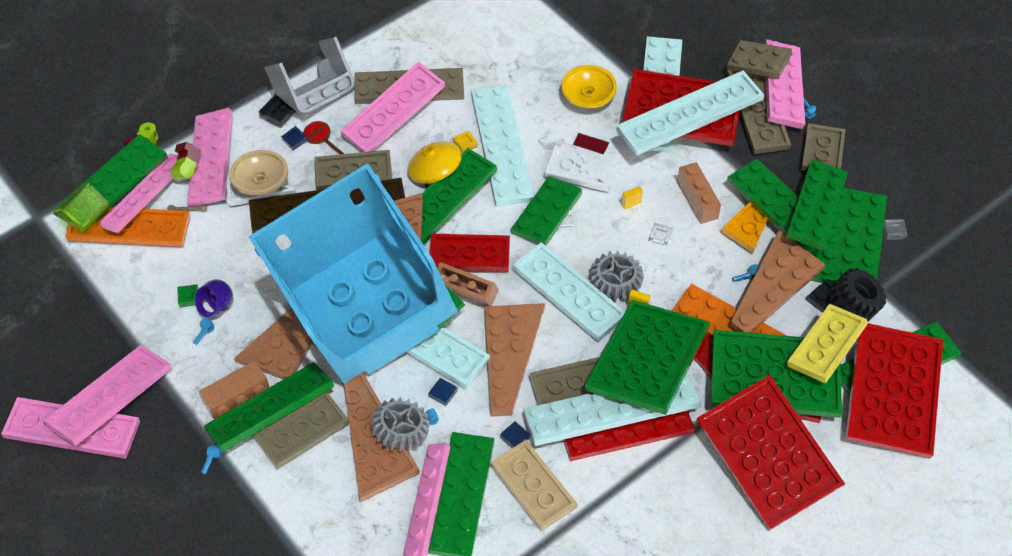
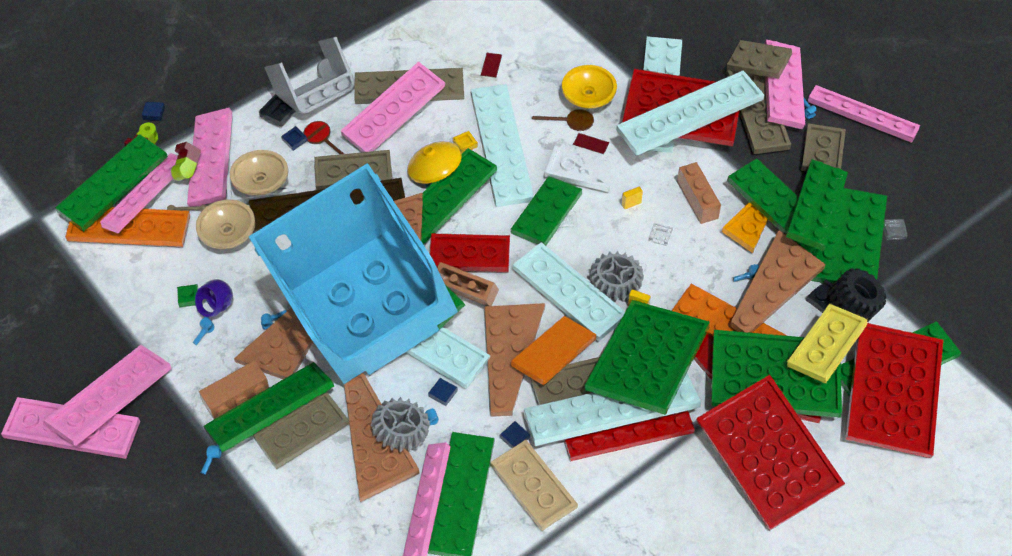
clear neon green slope [53,183,110,232] -> none
none -> dark blue tile [142,102,165,121]
none -> tan dish [196,199,255,249]
none -> dark azure hand [261,310,287,330]
none -> dark red sticker [480,52,502,78]
none -> orange tile [511,316,596,386]
none -> reddish brown piece [532,109,594,131]
none -> bright pink plate [808,85,920,143]

